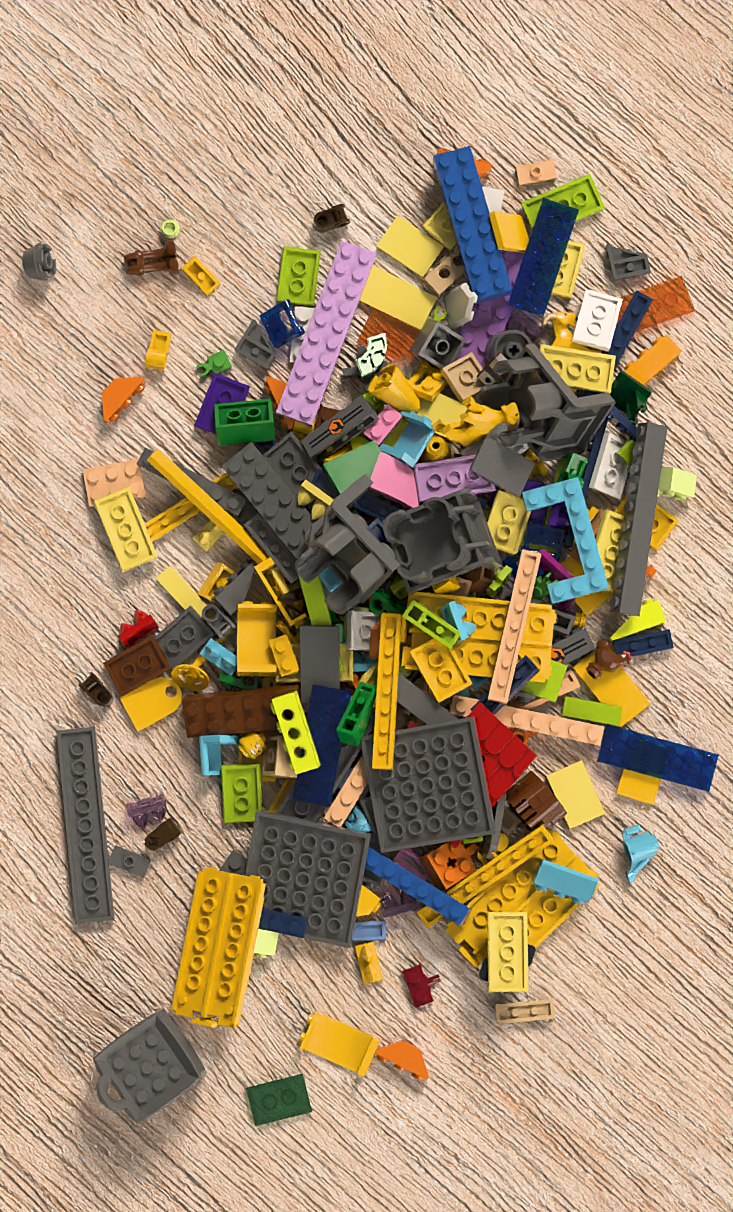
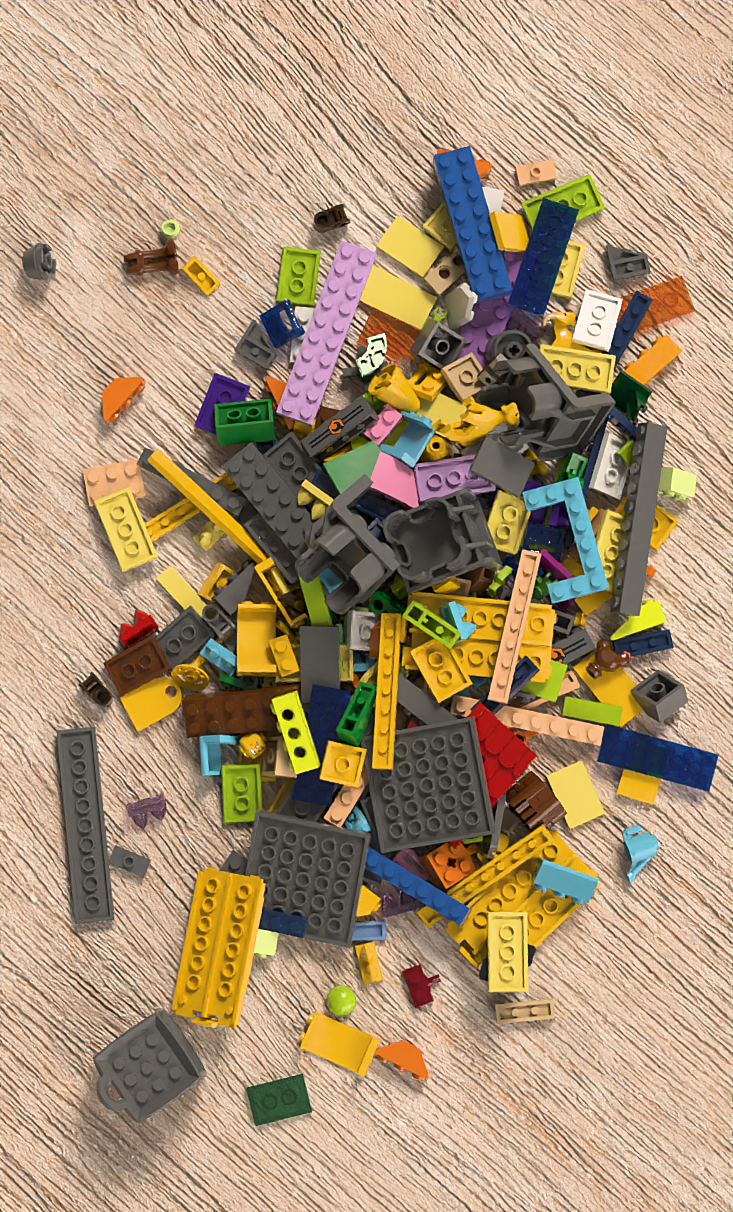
yellow plate [145,330,172,371] -> none
dark brown piece [145,817,182,851] -> none
bright green plate [196,349,232,378] -> none
none -> yellow plate [319,740,367,788]
none -> lime hair [327,985,356,1017]
none -> dark grey slope [630,669,688,723]

